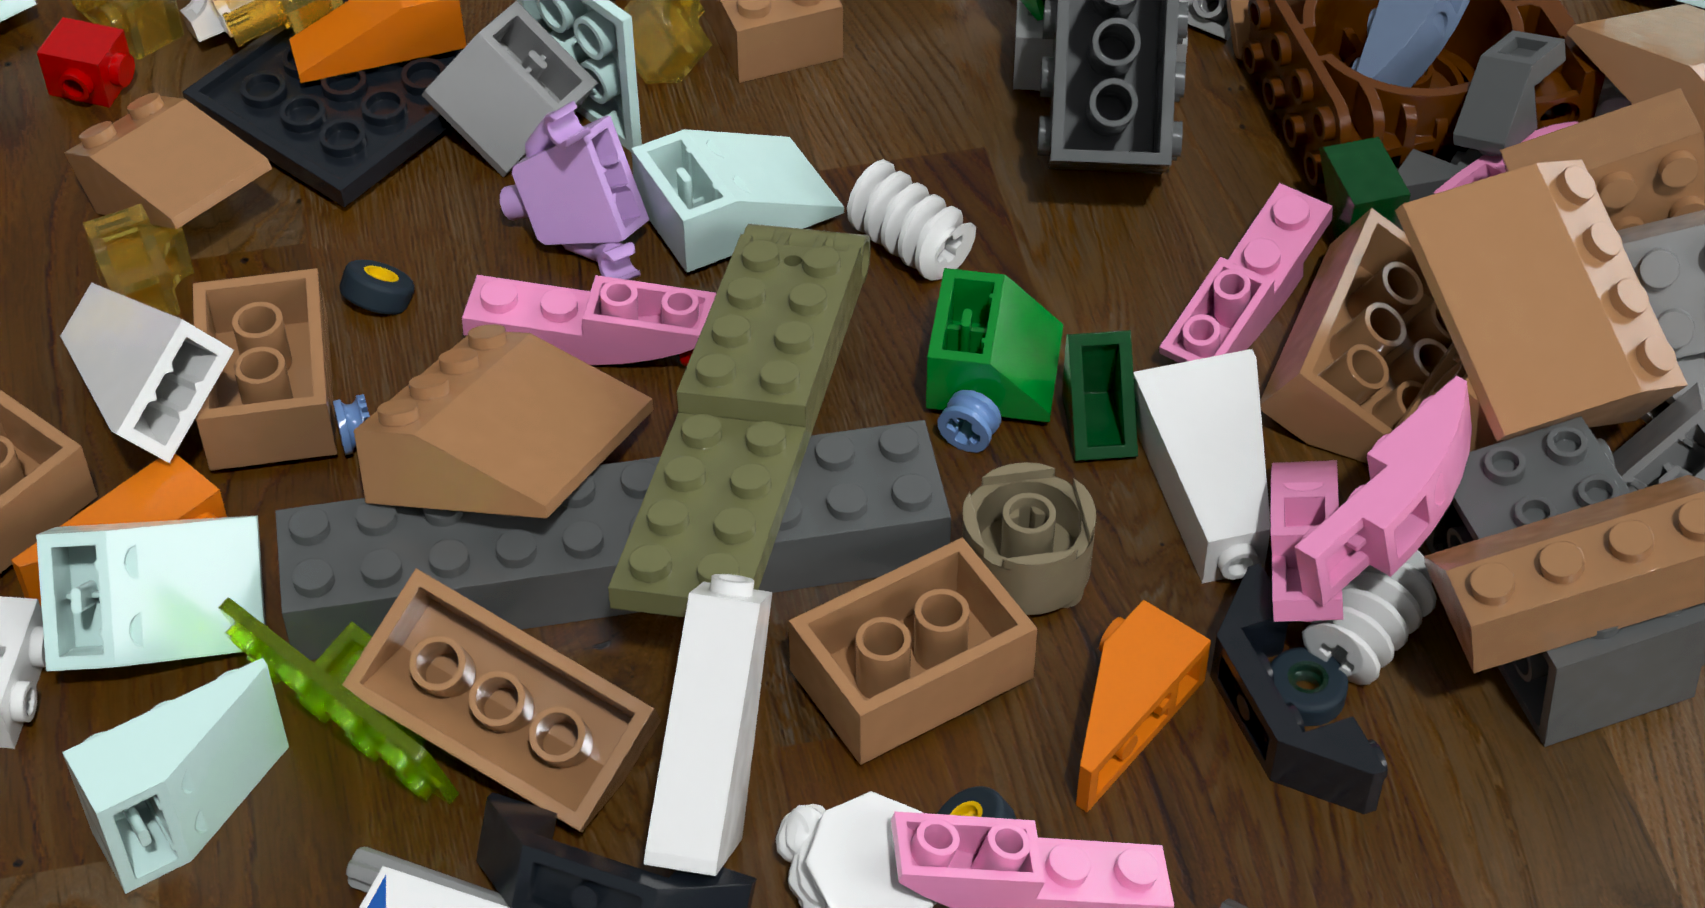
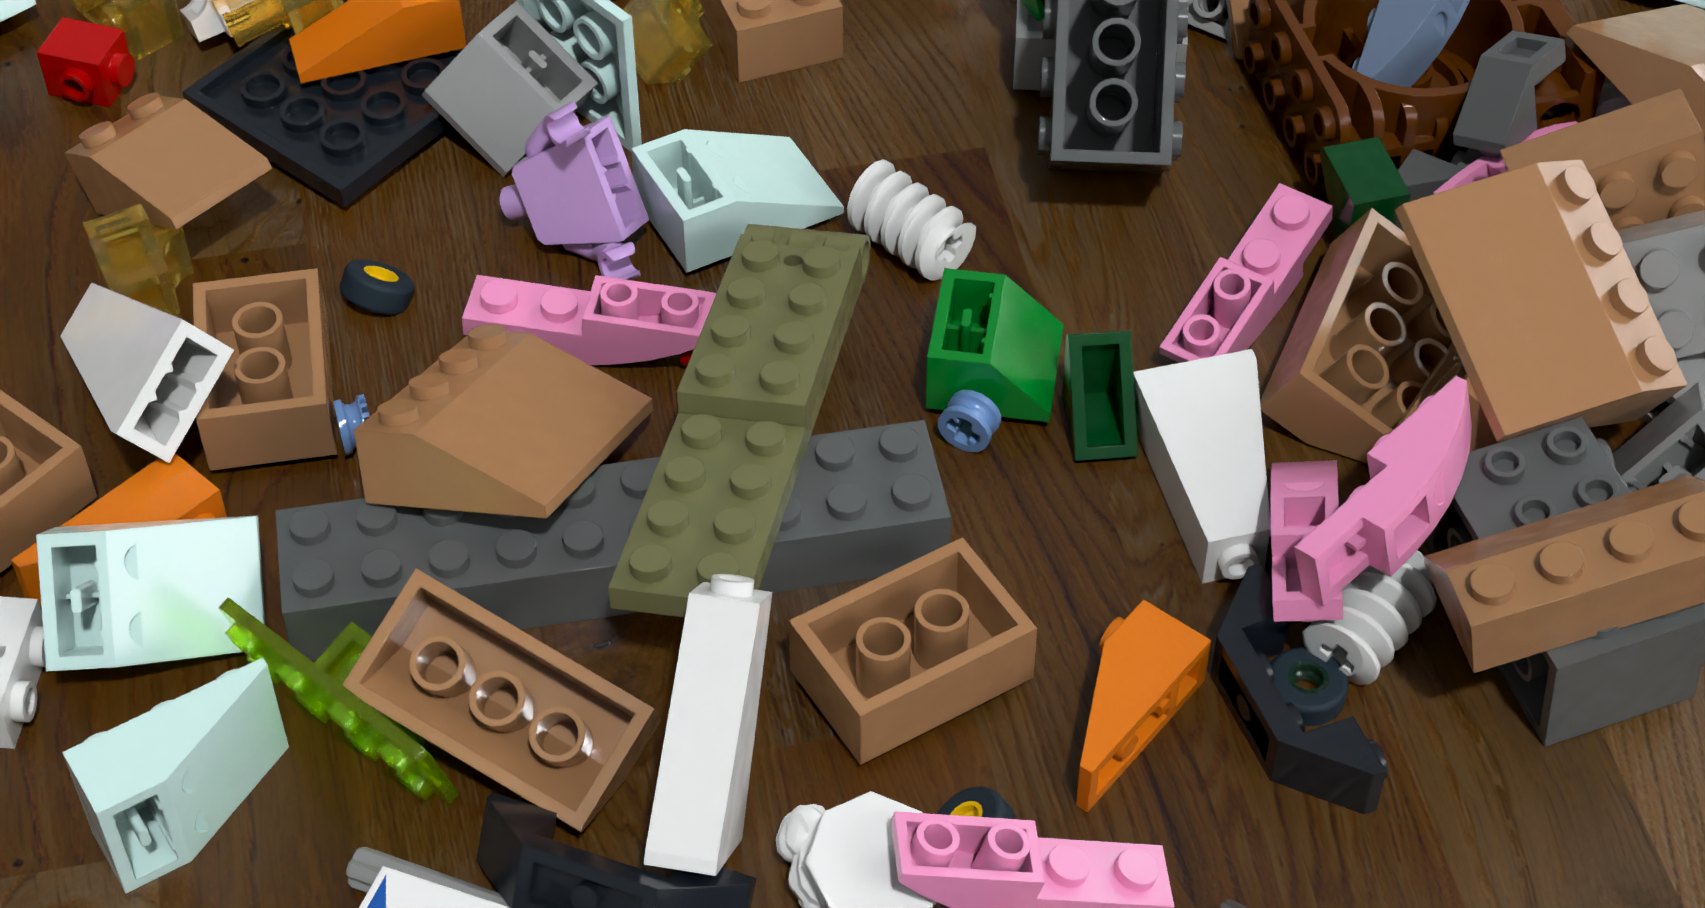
dark tan brick [961,462,1096,615] -> none

